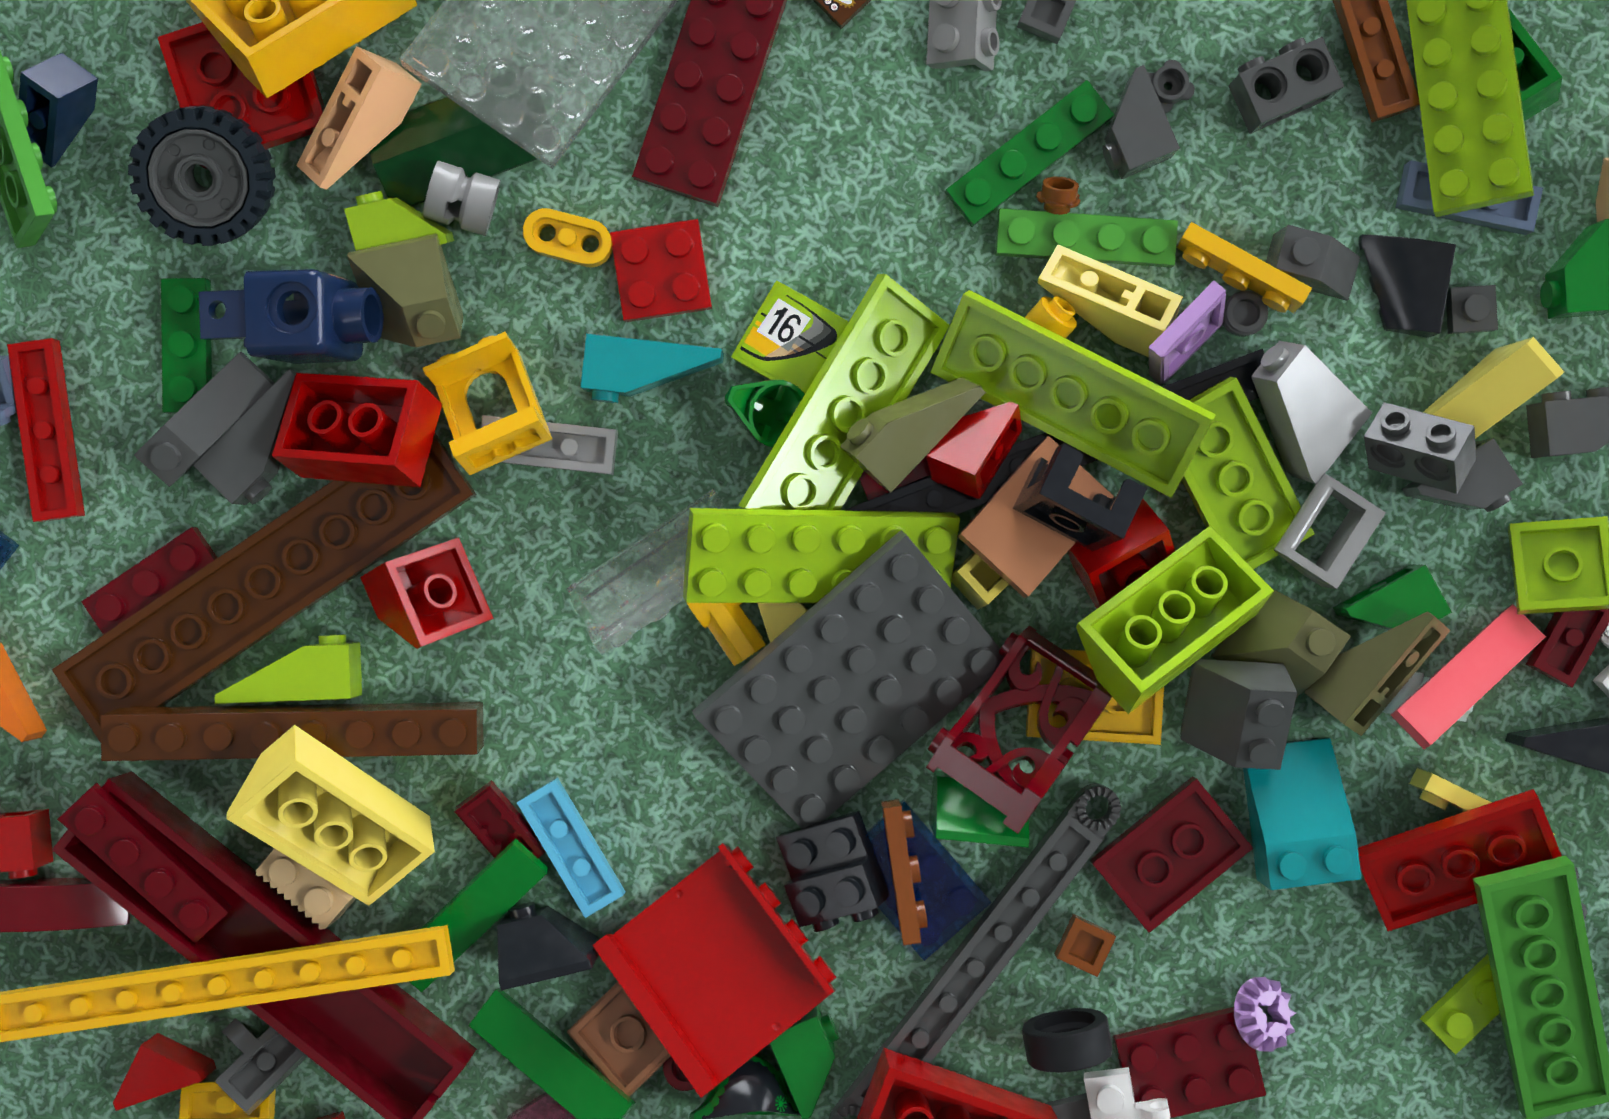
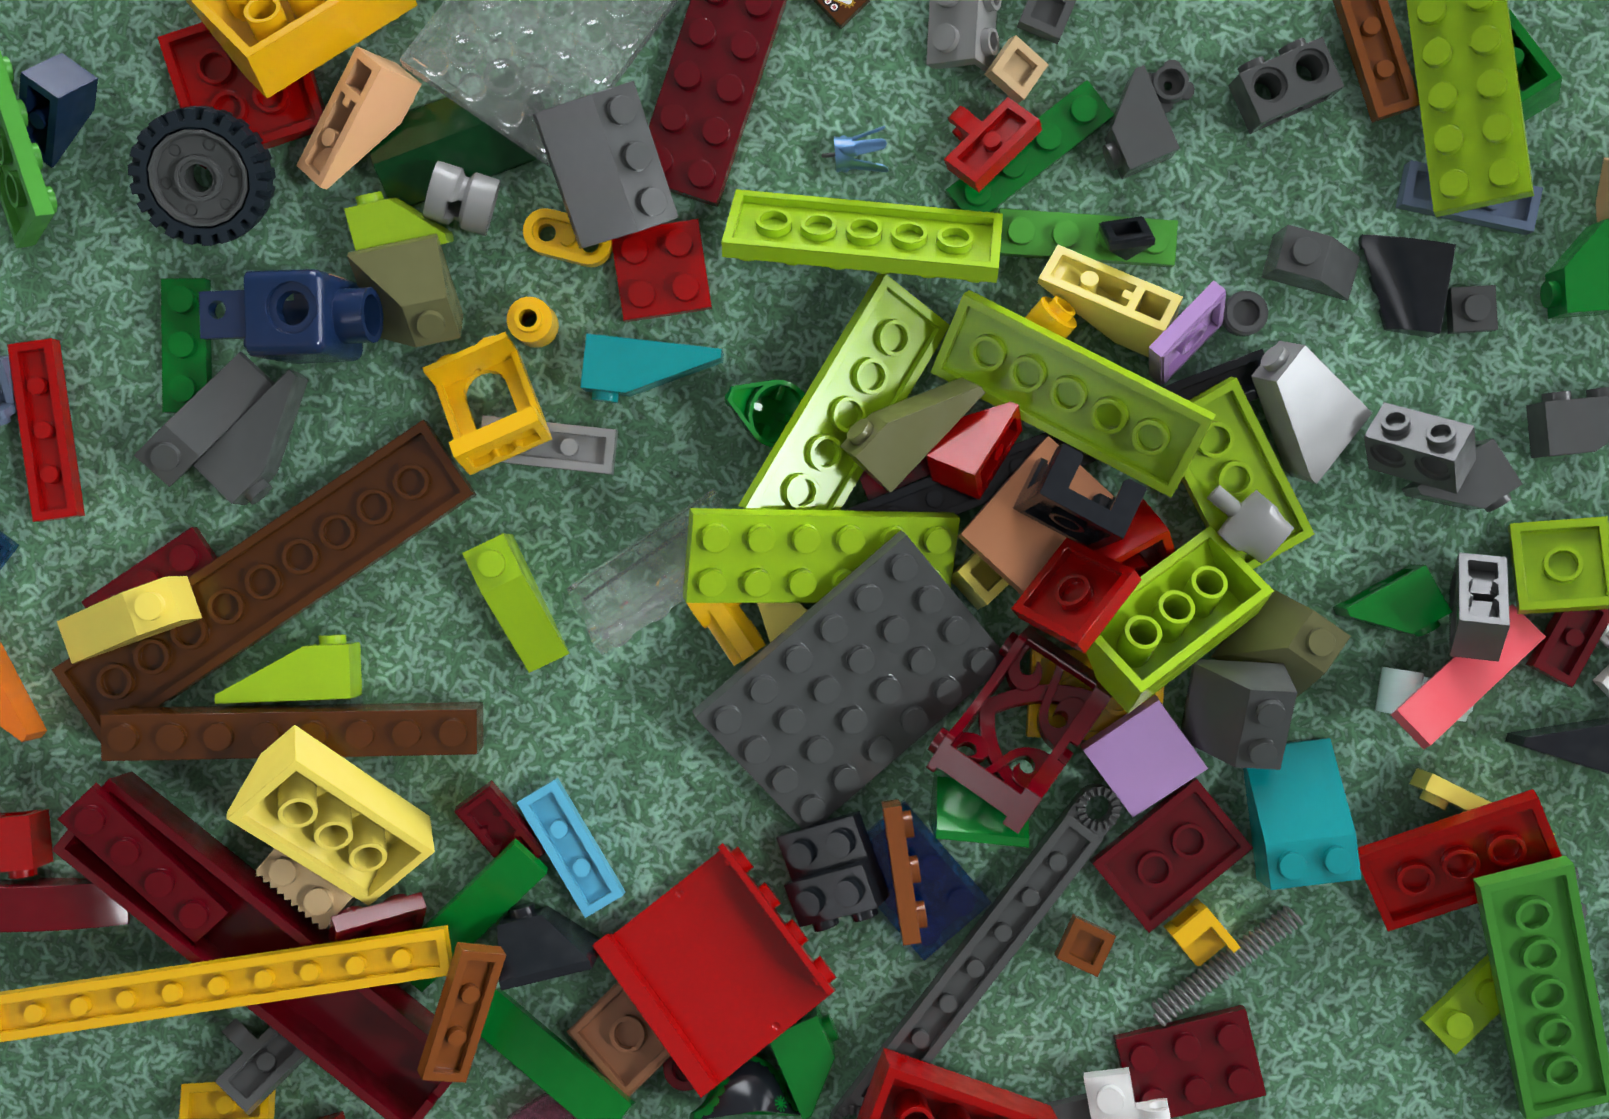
red slope [113,1033,216,1111] -> none
red brick [272,373,442,487] -> none
red slope [360,537,494,649] -> none
slope [731,280,848,394] -> none
black tyre [1022,1008,1113,1073] -> none
dark orange plate [1036,176,1081,215] -> none
yellow plate [1176,222,1312,313] -> none
lavender gear [1234,977,1296,1052] -> none
light grey tile [1274,474,1386,589] -> none
olive slope [1304,611,1451,736] -> none
light yellow slope [1424,337,1564,439] -> none
none -> light yellow slope [57,576,202,664]
none -> dark red plate [328,892,427,943]
none -> dark orange plate [417,942,506,1083]
none -> lime slope [462,533,570,673]
none -> yellow brick [506,297,559,348]
none -> dark grey slope [532,81,679,249]
none -> lime plate [721,189,1003,283]
none -> flat silver piece [821,125,889,173]
none -> red plate [944,97,1042,193]
none -> tan plate [984,35,1049,103]
none -> red plate [1011,537,1142,654]
none -> lavender tile [1081,695,1208,817]
none -> black slope [1099,216,1155,261]
none -> light grey piece [1152,906,1304,1026]
none -> yellow panel [1163,898,1241,966]
none -> light grey piece [1207,485,1294,563]
none -> dark grey brick [1449,552,1510,662]

